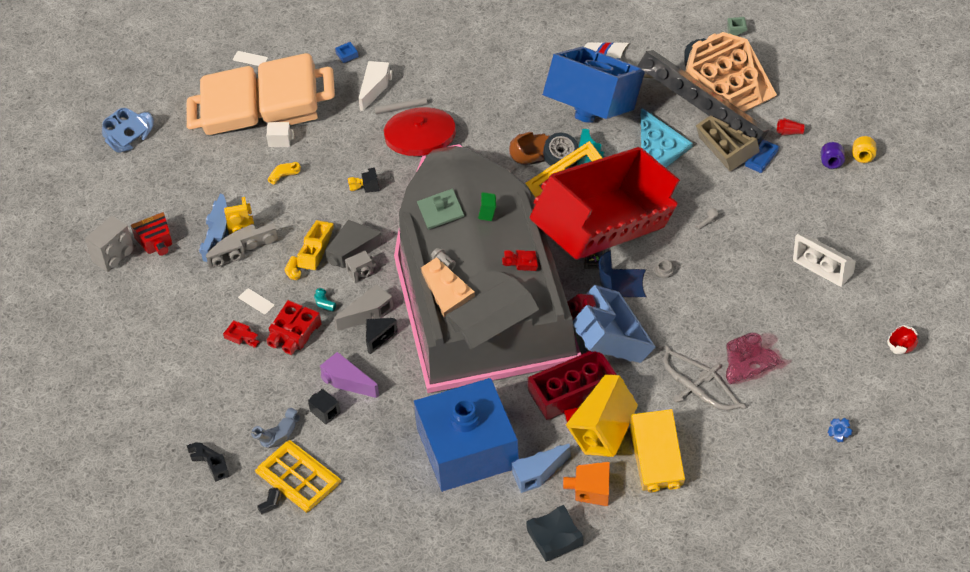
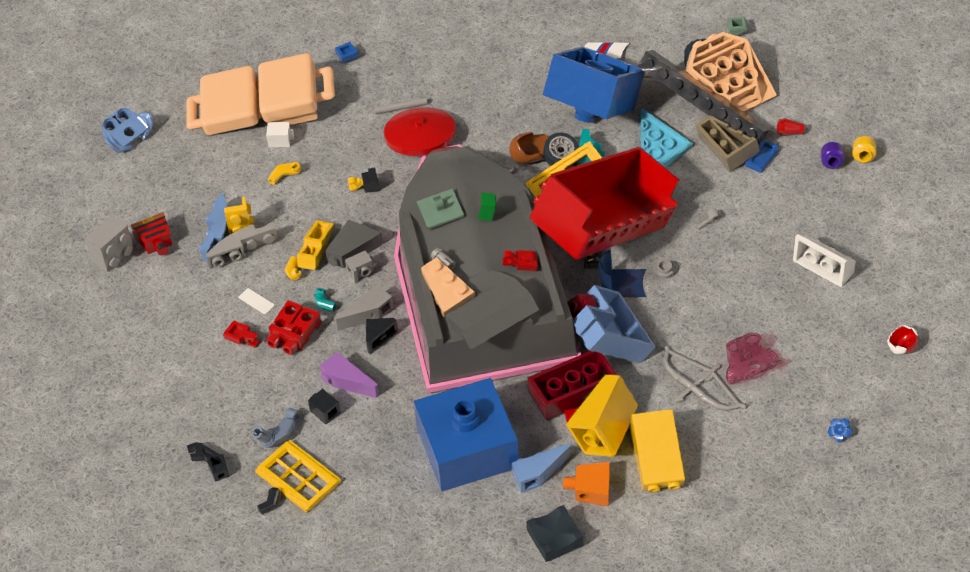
white sticker [233,51,268,66] -> none
white slope [359,61,393,111] -> none

